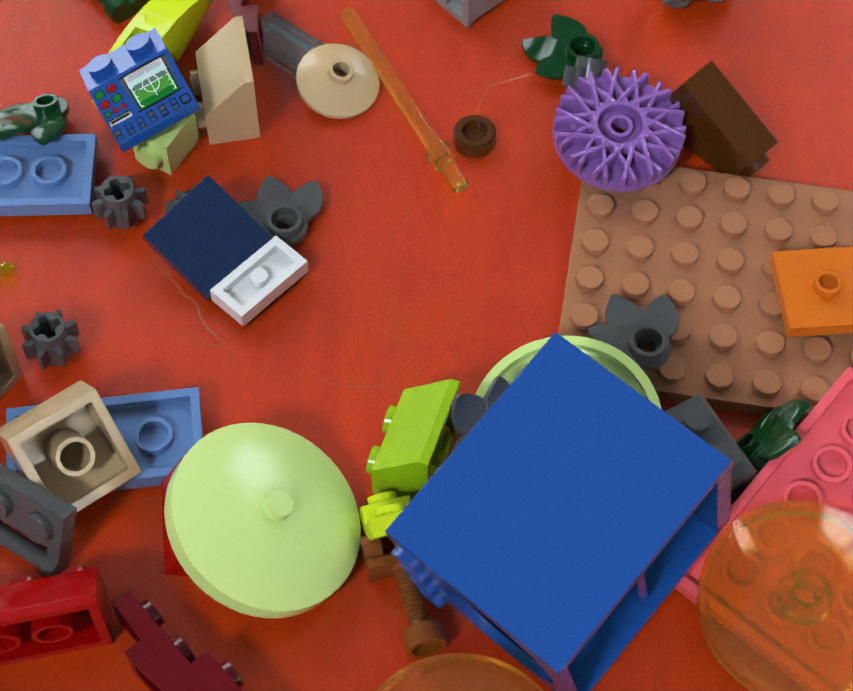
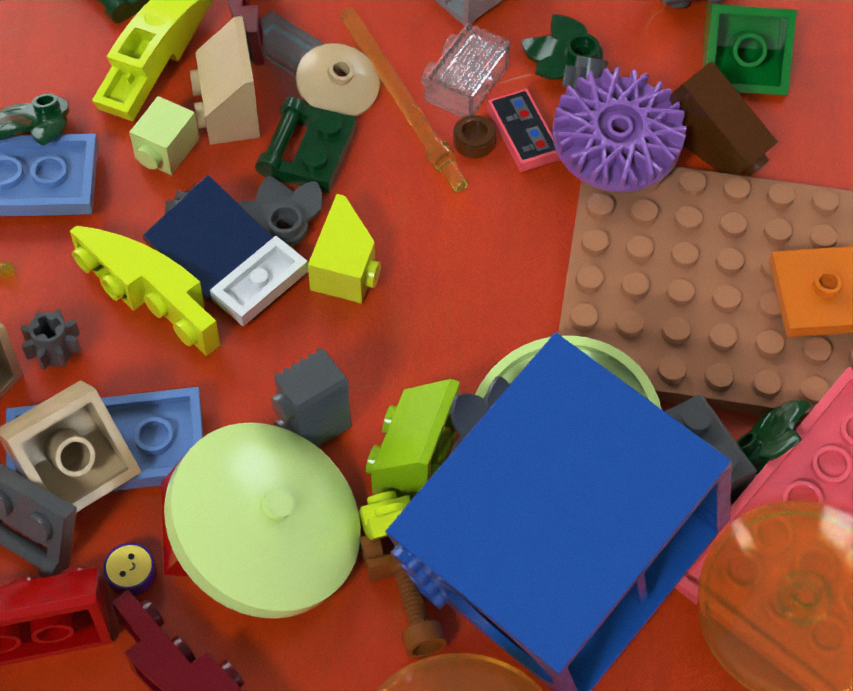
blue slope [79,28,201,152] -> none
dark grey gear [91,175,149,230] -> none
dark grey plate [588,294,679,370] -> none
none -> neon yellow slope [70,226,221,356]
none -> light yellow tile [104,543,156,596]
none -> dark green plate [255,97,357,194]
none -> dark grey brick [270,348,352,447]
none -> neon yellow slope [308,194,381,303]
none -> clear brick [421,22,510,118]
none -> tile [487,89,560,173]
none -> green slope [703,3,797,95]

